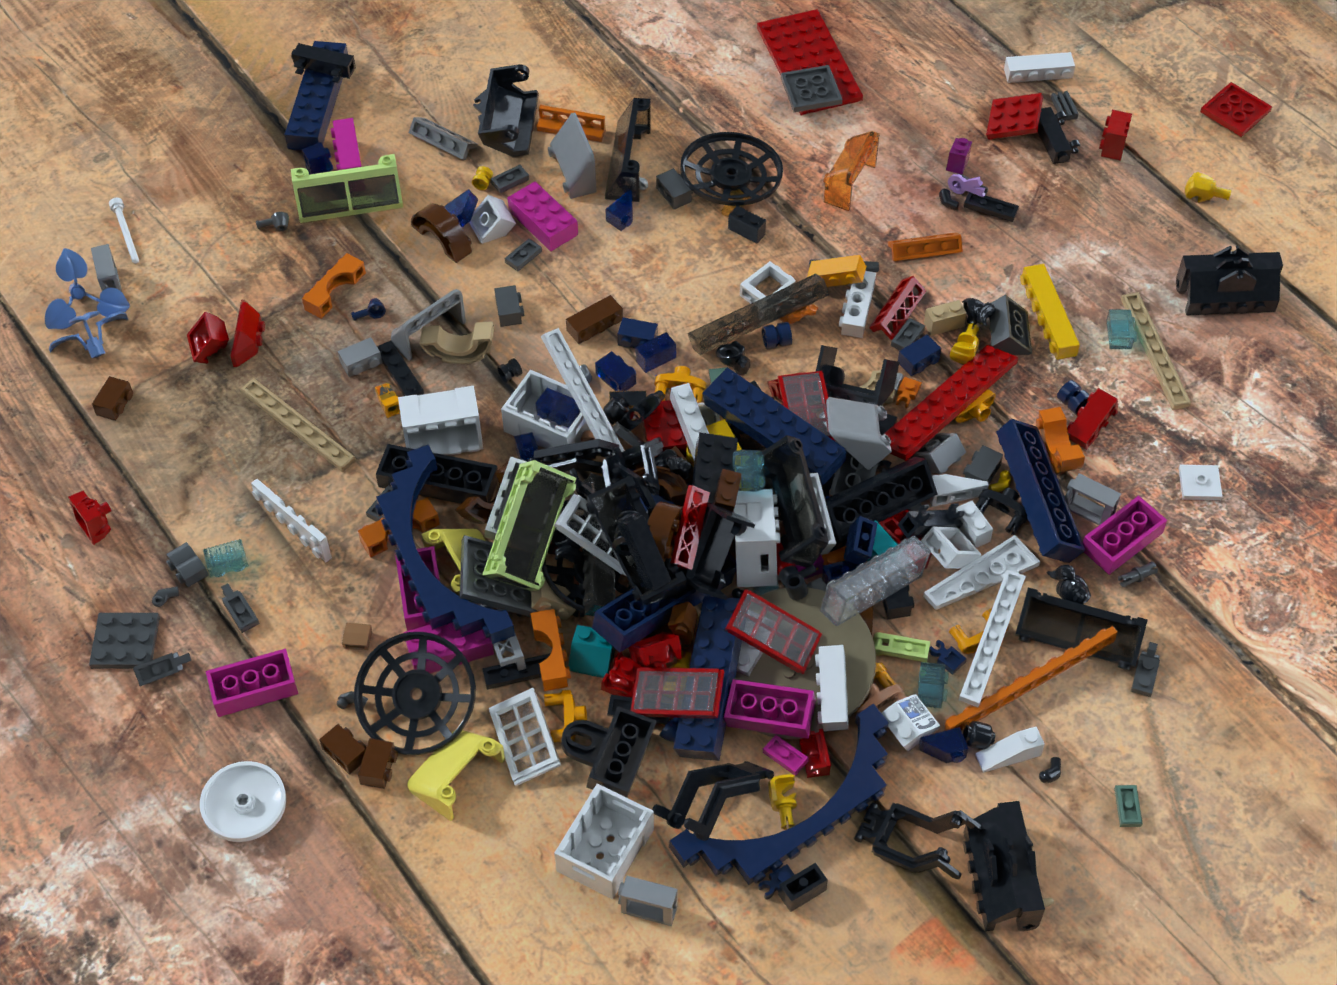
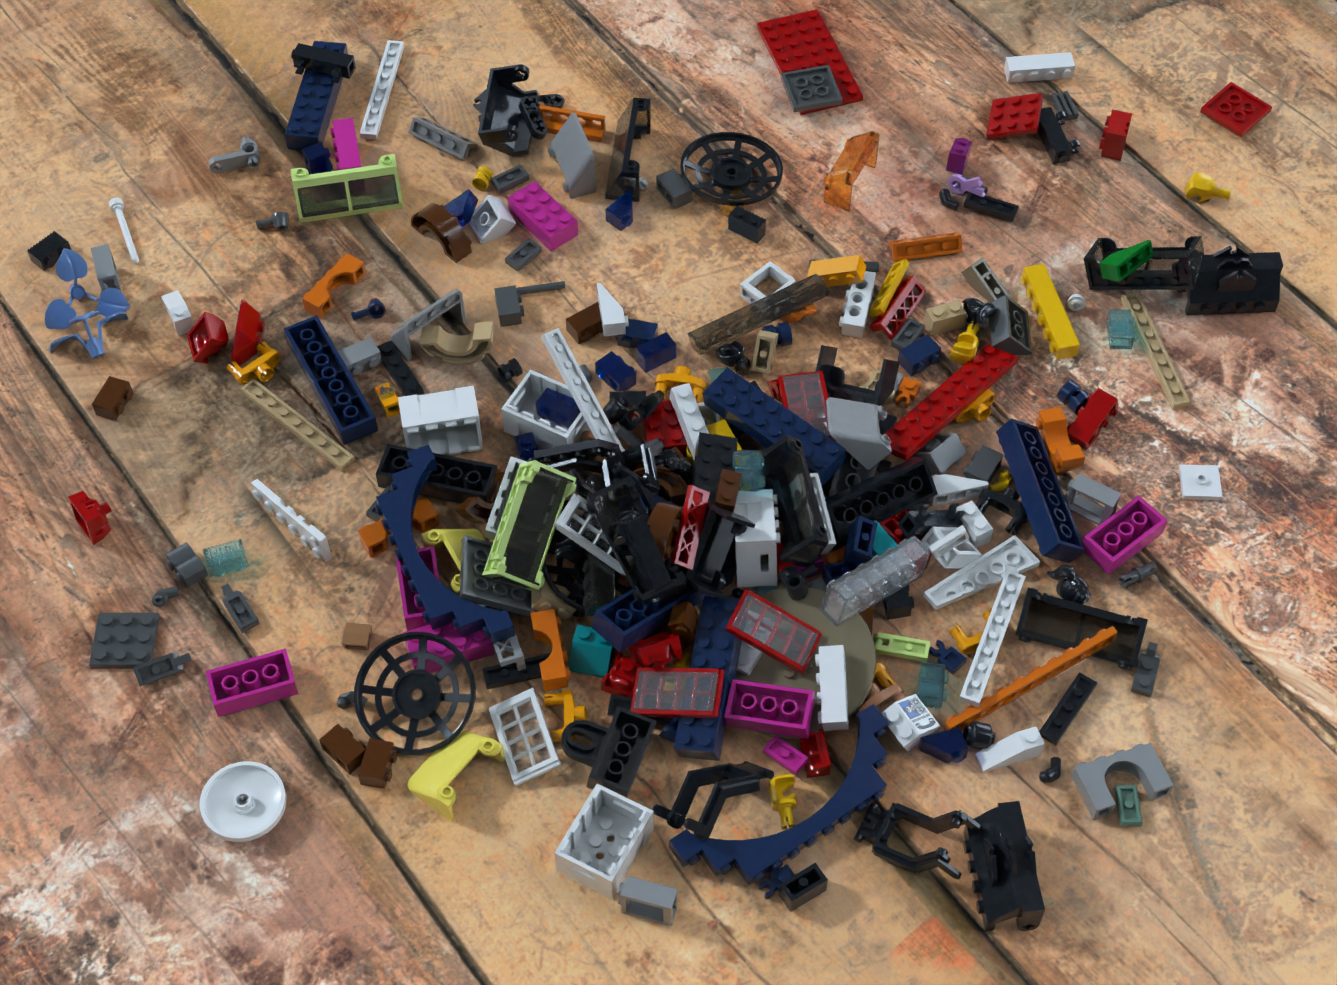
none -> black brick [27,231,71,271]
none -> white slope [161,290,194,336]
none -> light grey piece [208,136,260,173]
none -> light orange connector [227,342,281,385]
none -> dark blue brick [283,315,378,445]
none -> white plate [360,40,404,140]
none -> dark grey bar [516,281,565,294]
none -> black beam [519,94,565,140]
none -> white slope [597,283,629,336]
none -> tan brick [751,330,778,374]
none -> yellow tile [868,259,910,318]
none -> white tile [929,525,970,559]
none -> dark tan slope [961,257,1013,303]
none -> black plate [1039,672,1097,746]
none -> white plate [1067,294,1086,311]
none -> light grey arch [1071,743,1174,820]
none -> black windscreen [1083,236,1204,290]
none -> green slope [1100,240,1154,282]

